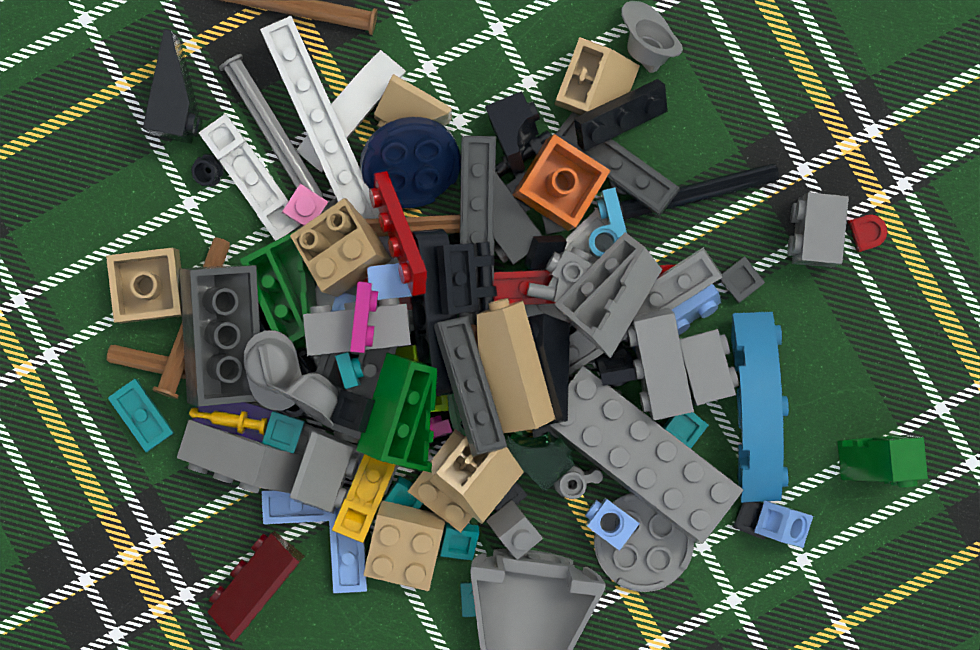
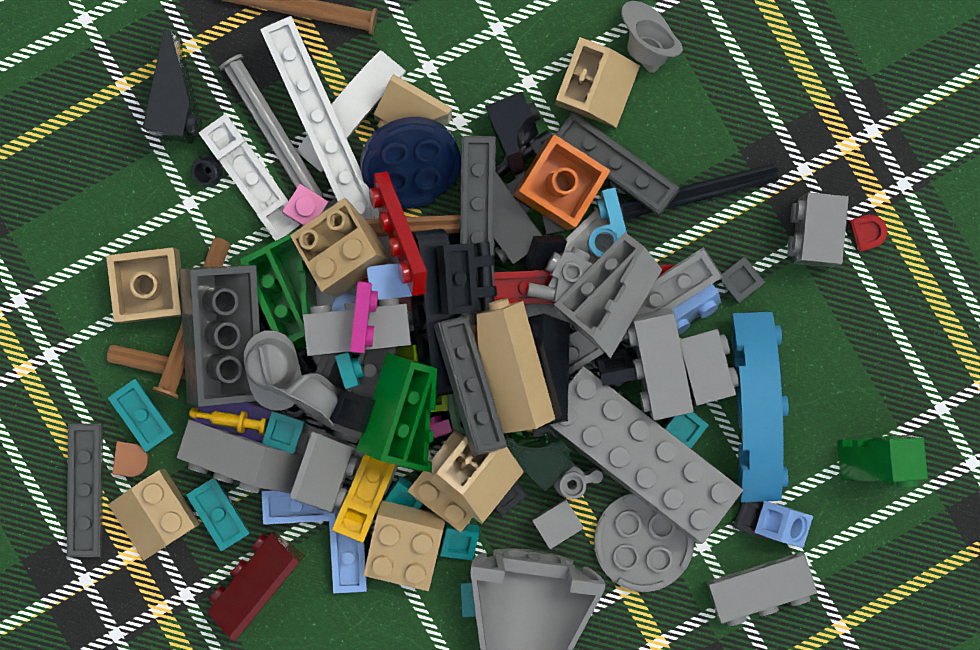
light grey brick [486,500,543,560] -> none
black plate [574,79,668,151] -> none
light blue brick [585,498,640,551] -> none
none -> dark grey tile [67,423,103,557]
none -> tan slope [108,469,200,560]
none -> nougat tile [112,441,150,477]
none -> teal plate [186,478,251,551]
none -> light grey panel [532,498,583,549]
none -> light grey brick [706,552,817,626]

